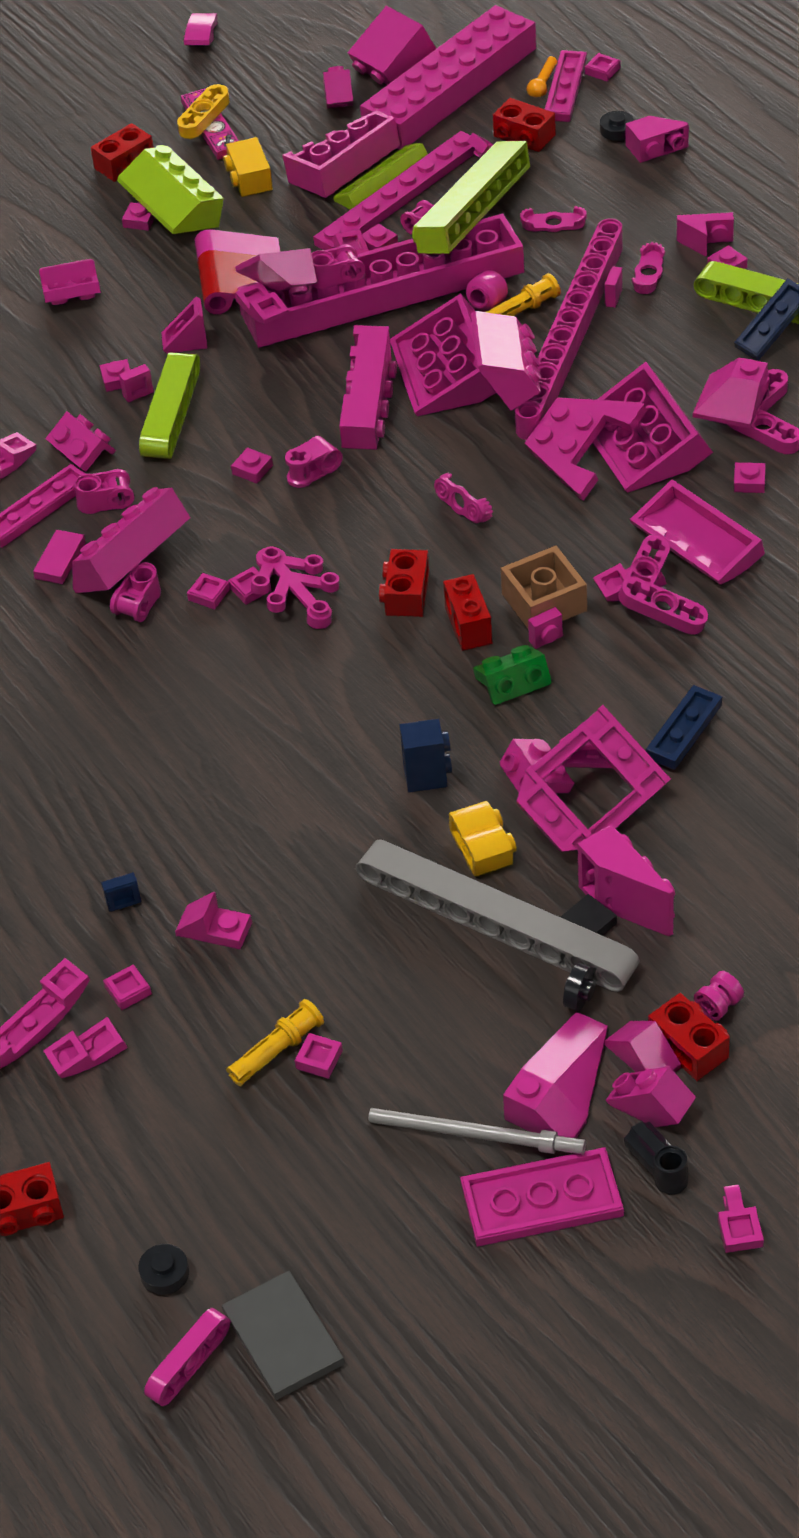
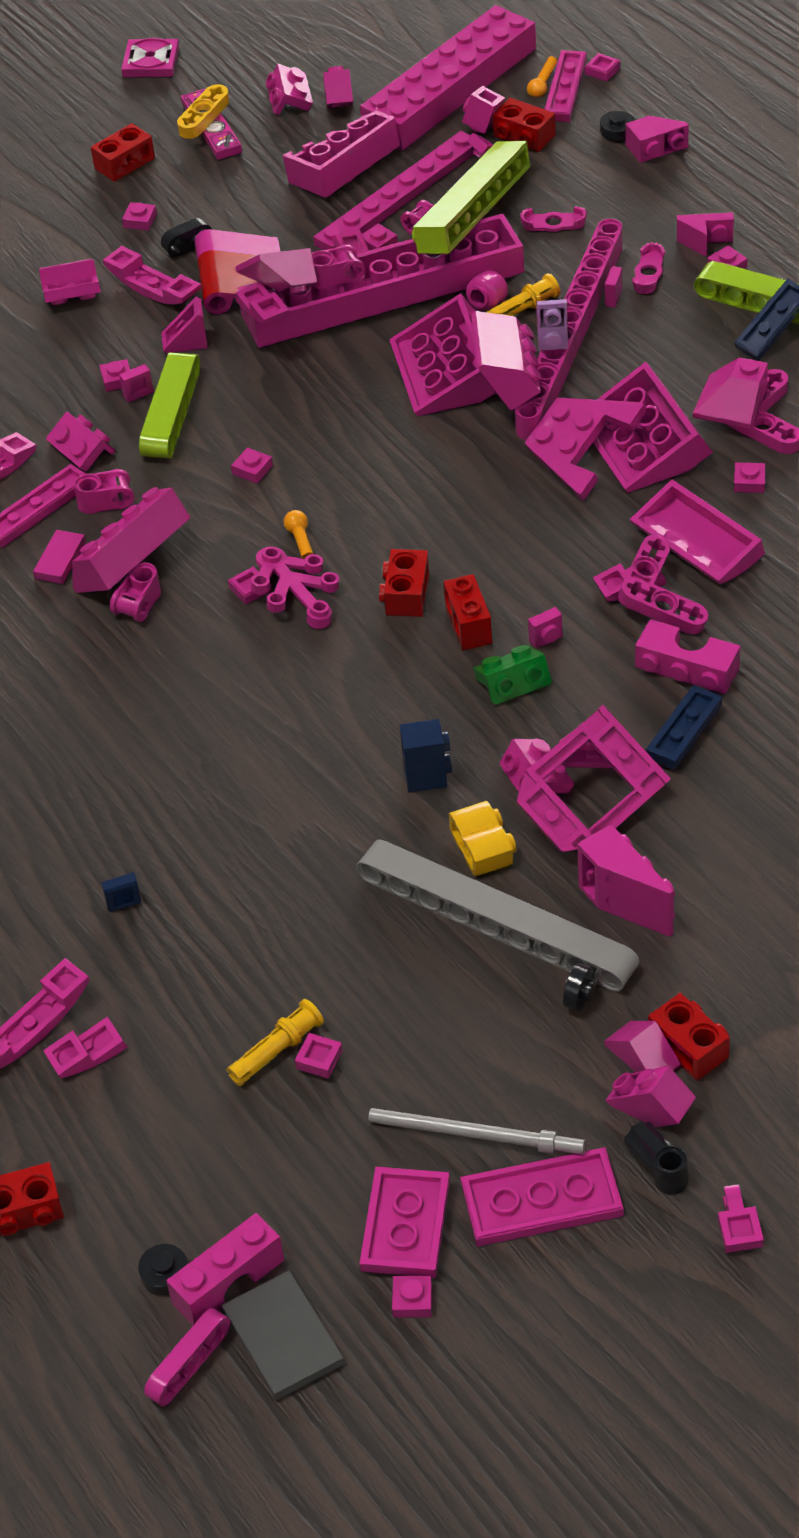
dark pink tile [103,964,152,1011] -> none
lime slope [117,145,224,234] -> none
dark pink slope [175,892,252,950] -> none
dark pink slope [184,13,218,45] -> none
dark pink tile [187,573,230,610] -> none
yellow brick [223,137,273,197] -> none
dark pink piece [285,436,343,488] -> none
lime slope [333,143,428,210] -> none
dark pink wedge [339,325,397,450] -> none
dark pink slope [347,6,436,85] -> none
dark pink piece [434,473,493,523] -> none
medium nougat brick [501,546,587,628] -> none
dark pink wedge [503,1012,608,1138] -> none
black piece [561,894,617,935] -> none
dark pink wheel [694,971,744,1021] -> none
none -> dark pink slope [103,246,202,304]
none -> dark pink piece [121,38,179,77]
none -> black beam [161,218,212,257]
none -> dark pink arch [166,1213,284,1326]
none -> dark pink bracket [266,64,313,115]
none -> light orange bar [284,510,313,559]
none -> dark pink plate [359,1167,450,1278]
none -> dark pink plate [392,1276,432,1318]
none -> dark pink brick [462,86,505,134]
none -> lavender slope [536,299,568,350]
none -> dark pink arch [635,619,741,694]

